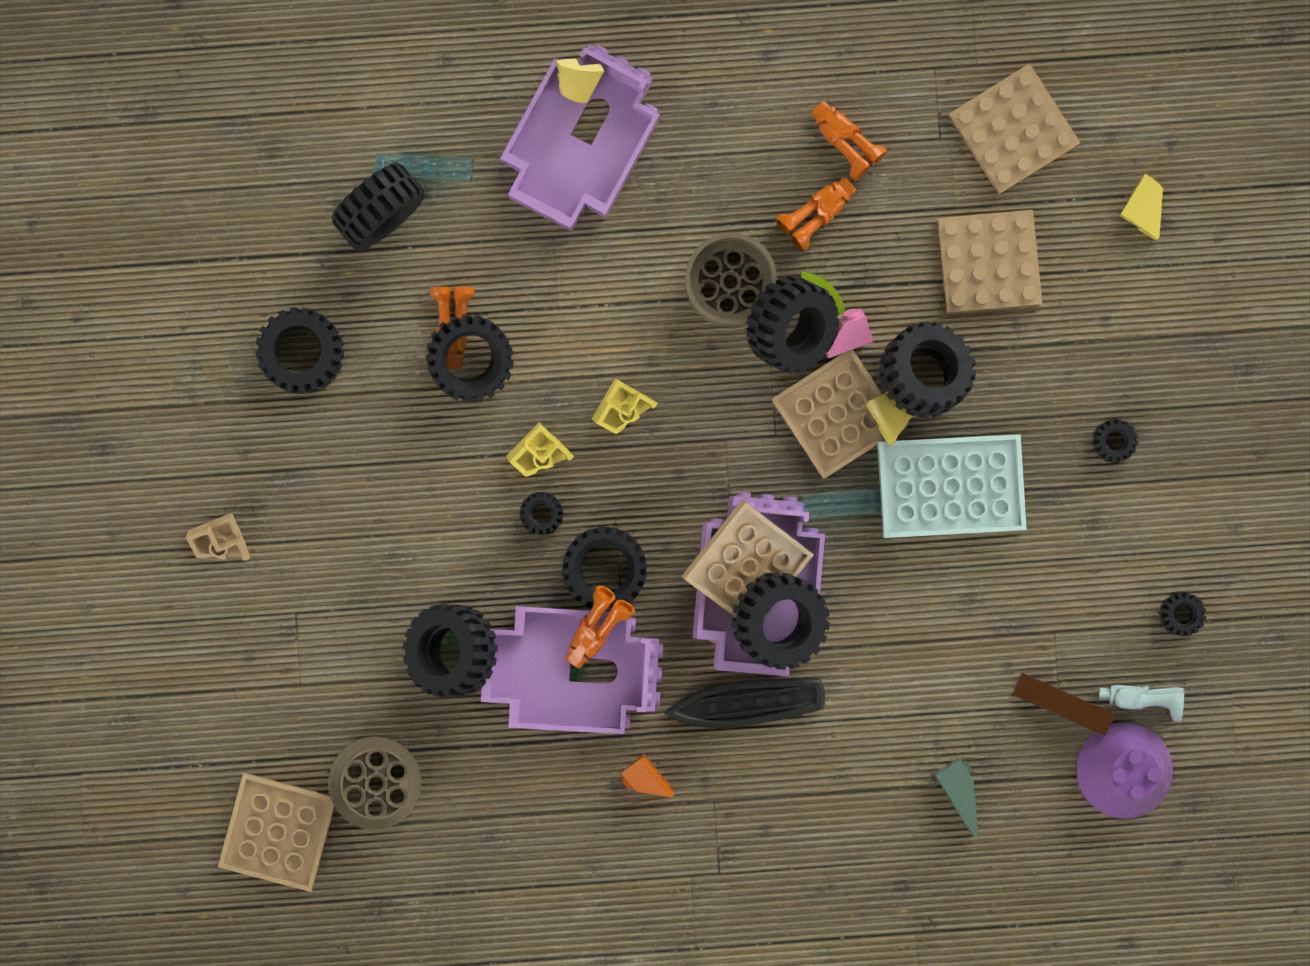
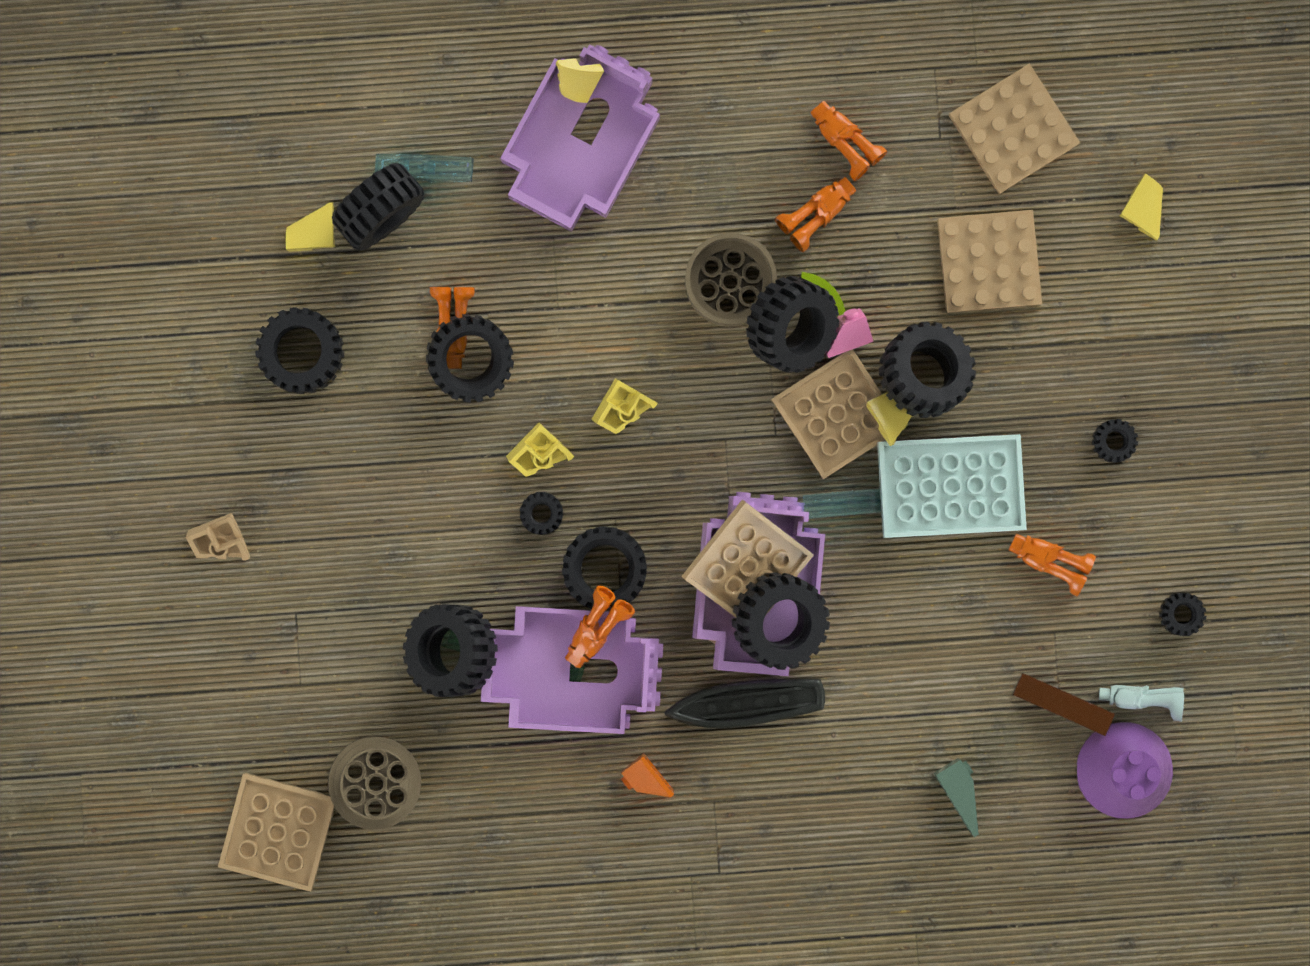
none -> light yellow slope [286,203,335,252]
none -> orange piece [1009,533,1096,597]

